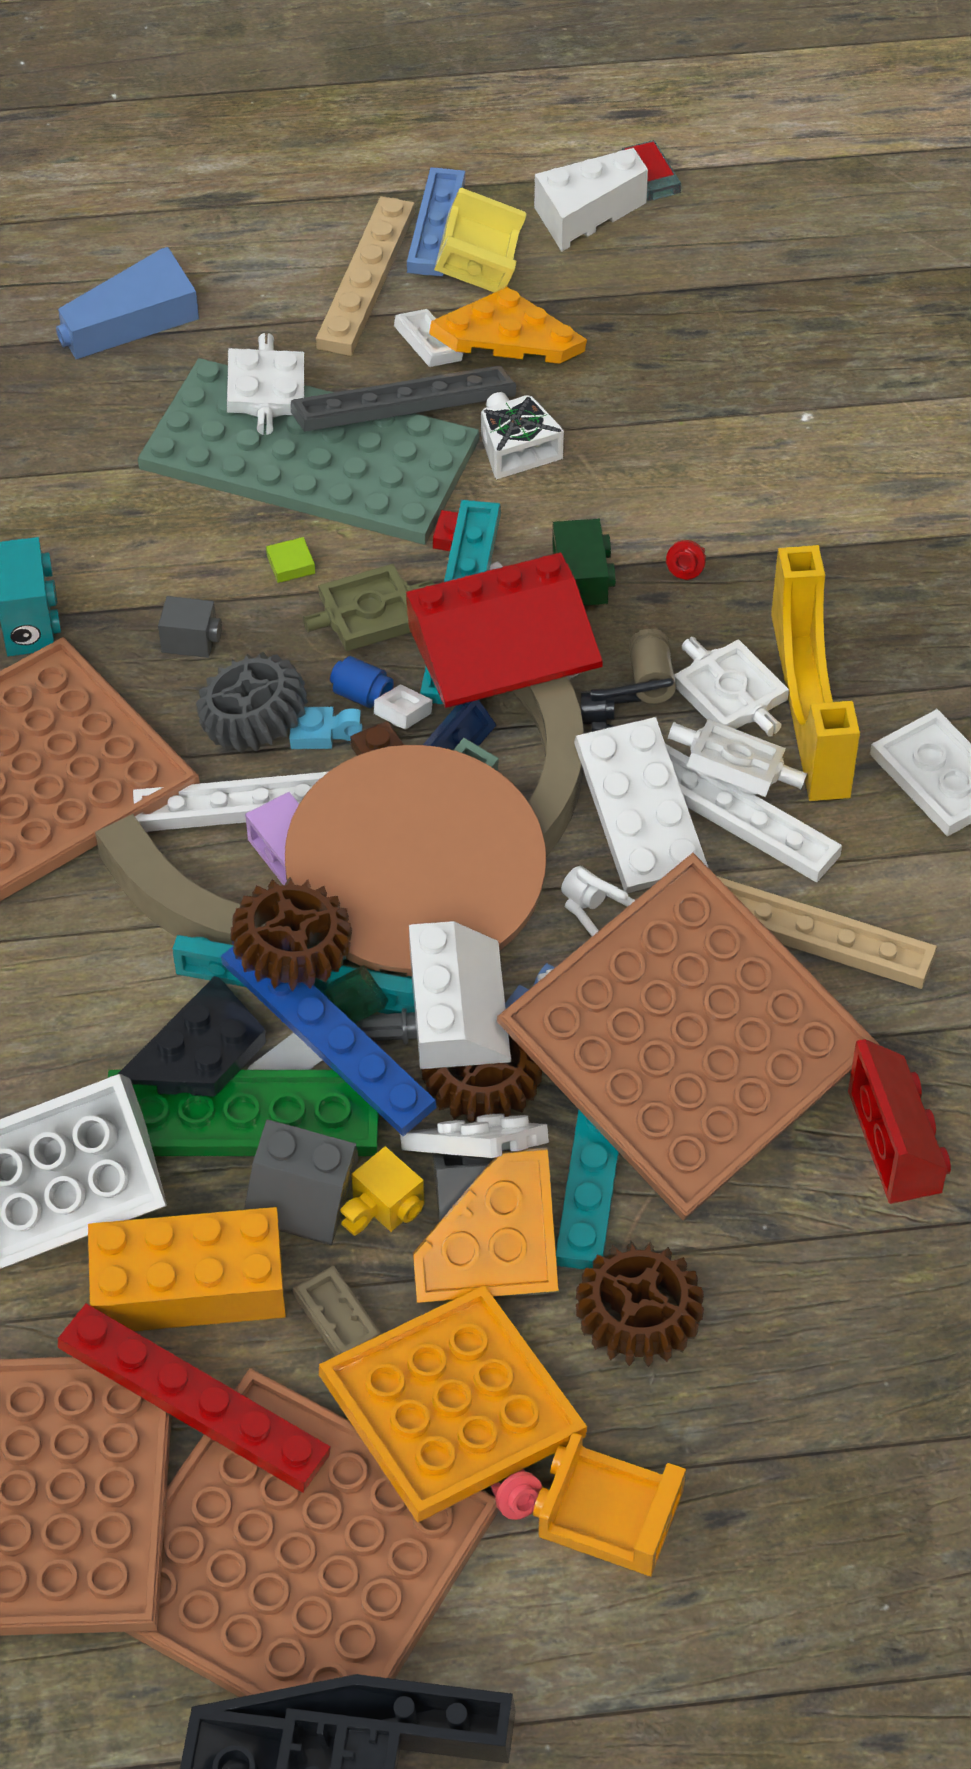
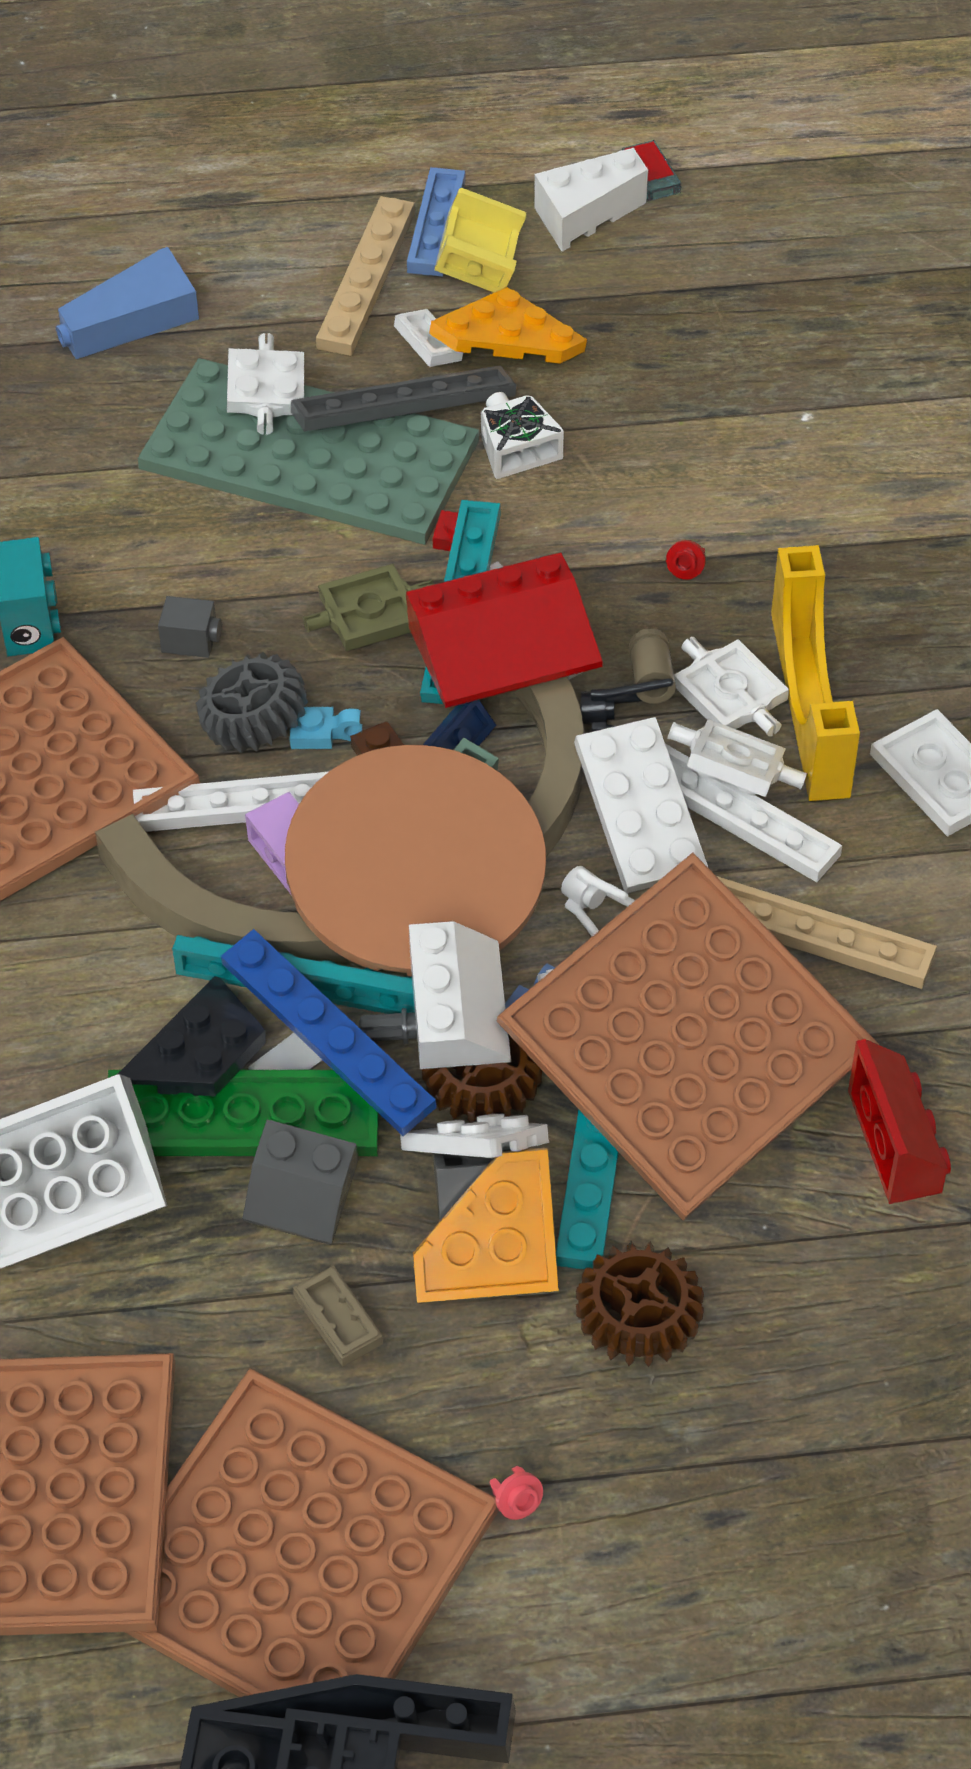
red plate [58,1303,331,1493] -> none
light orange brick [88,1207,286,1331] -> none
reddish brown gear [230,877,352,992] -> none
lime tile [266,537,316,583] -> none
light orange plate [319,1285,587,1523] -> none
clear green tile [324,965,388,1023] -> none
blue brick [330,656,394,708] -> none
yellow brick [340,1146,425,1236] -> none
white plate [374,684,432,730] -> none
light orange panel [533,1432,686,1577] -> none
dark green brick [552,518,616,606] -> none

